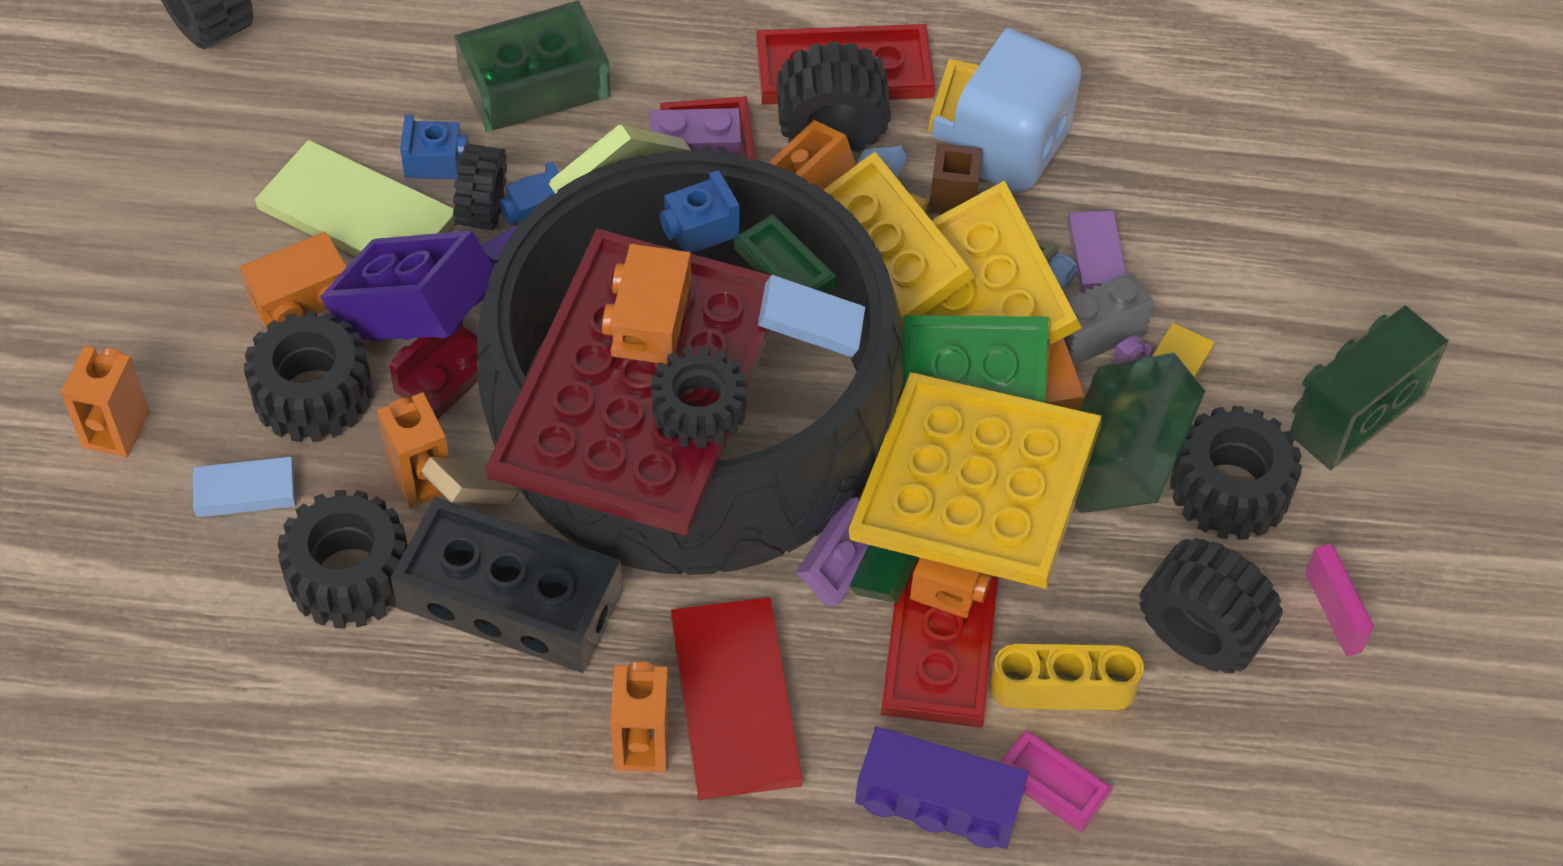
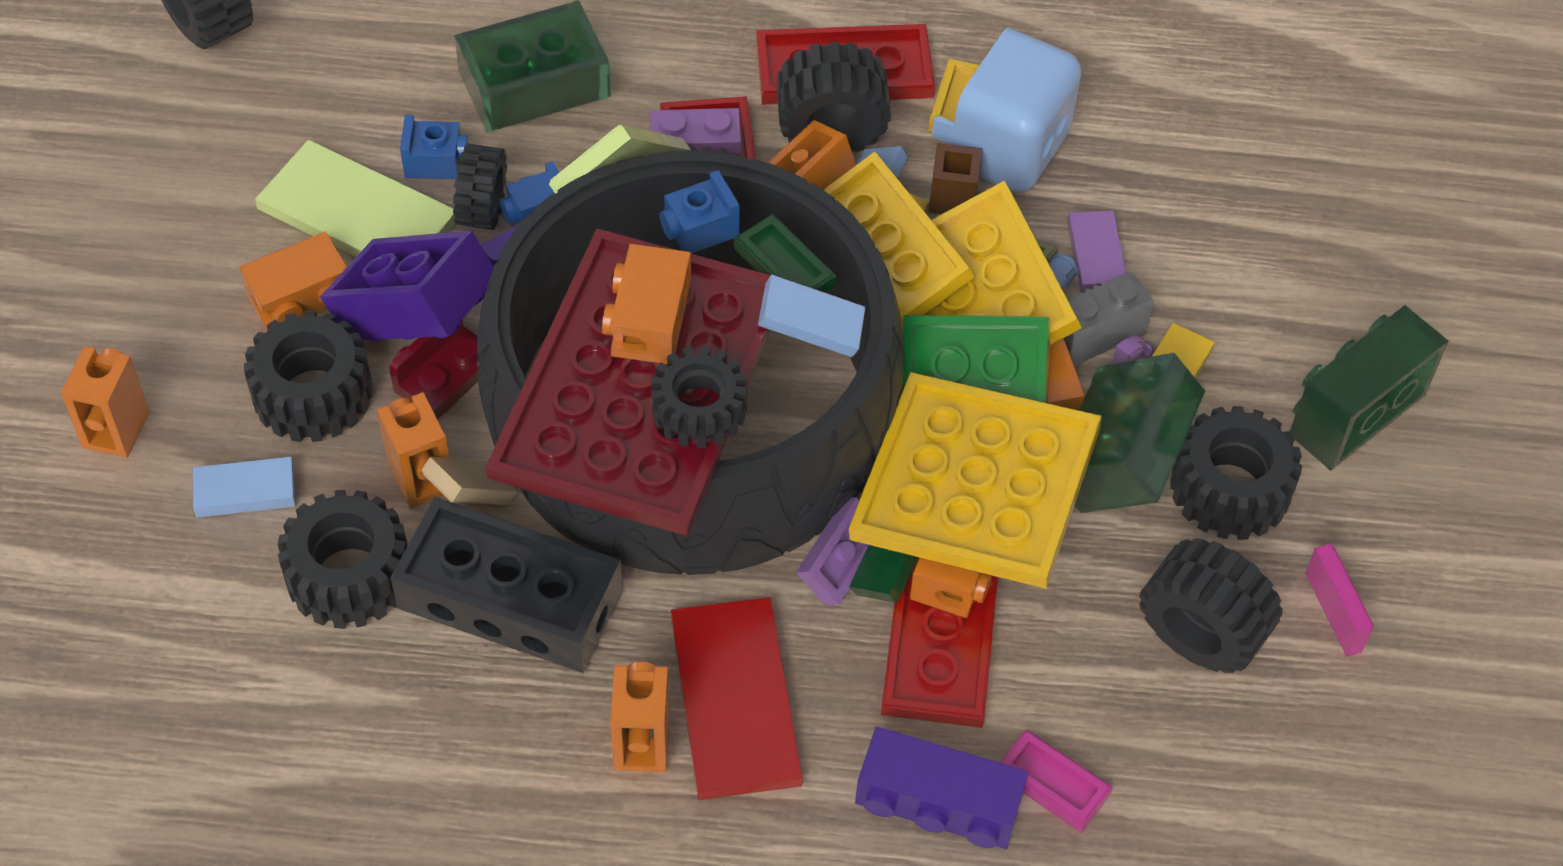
yellow beam [990,644,1144,710] -> none

